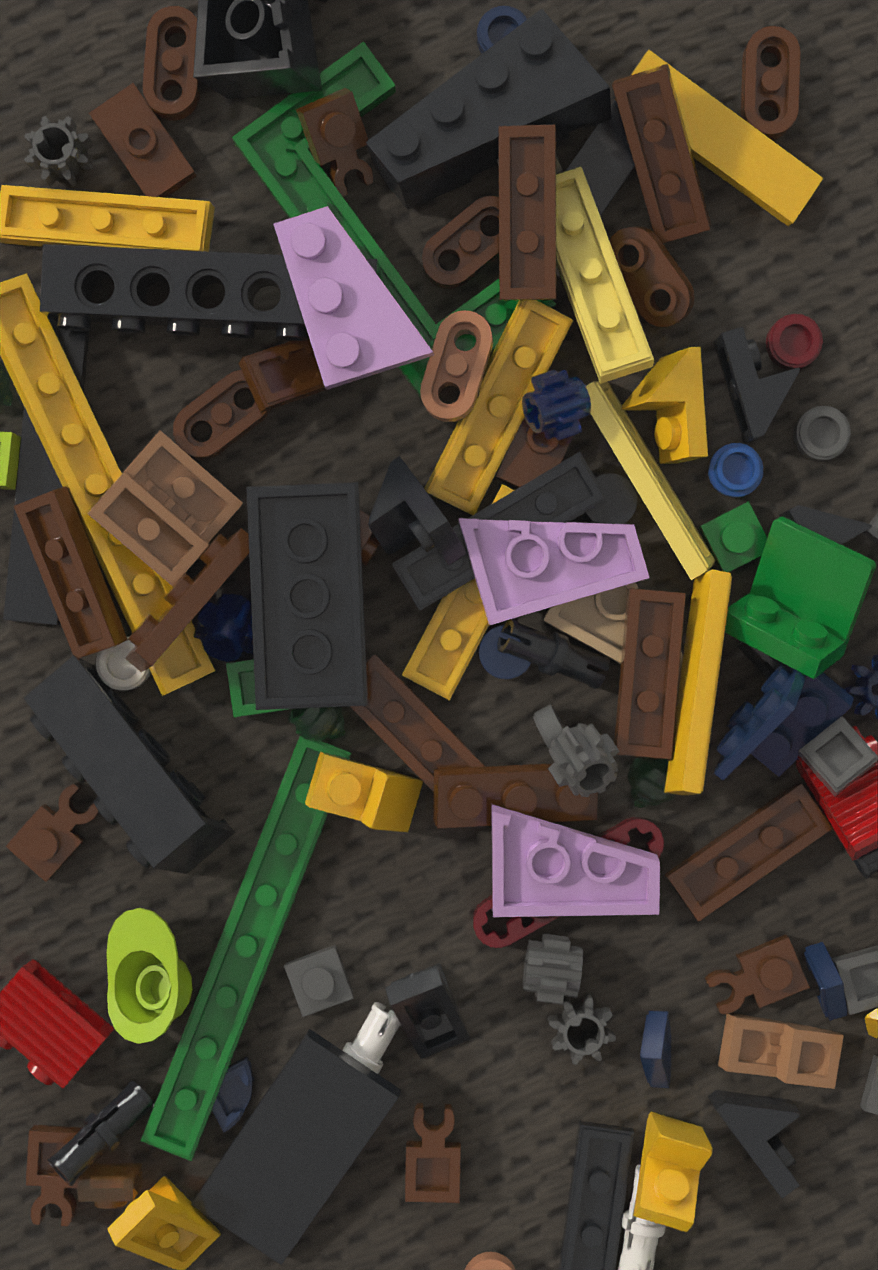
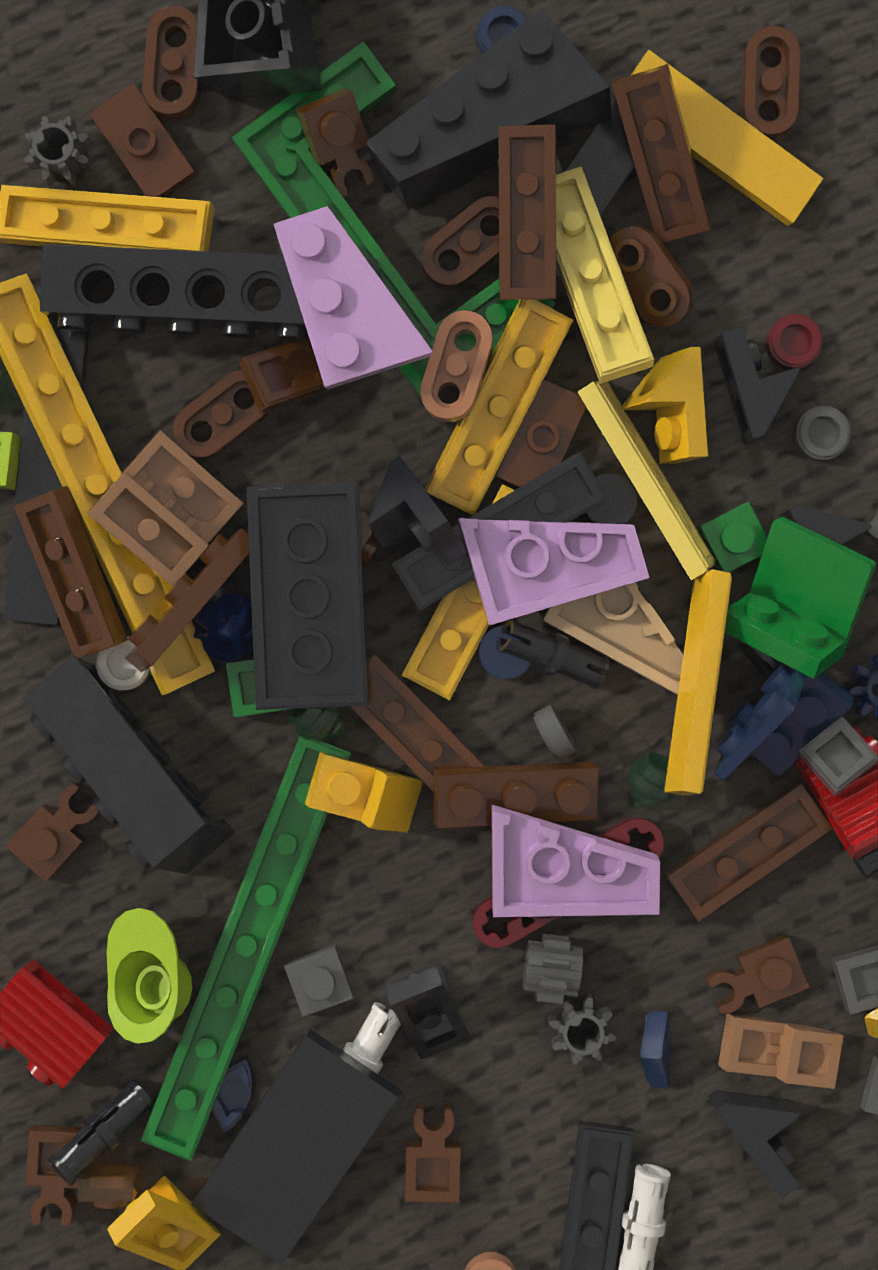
clear blue gear [522,370,591,441] -> none
dark grey gear [548,723,619,797] -> none
reddish brown plate [614,588,686,759] -> none
yellow slope [633,1112,713,1232] -> none
blue plate [708,443,763,498] -> none
dark blue tile [804,942,847,1021] -> none

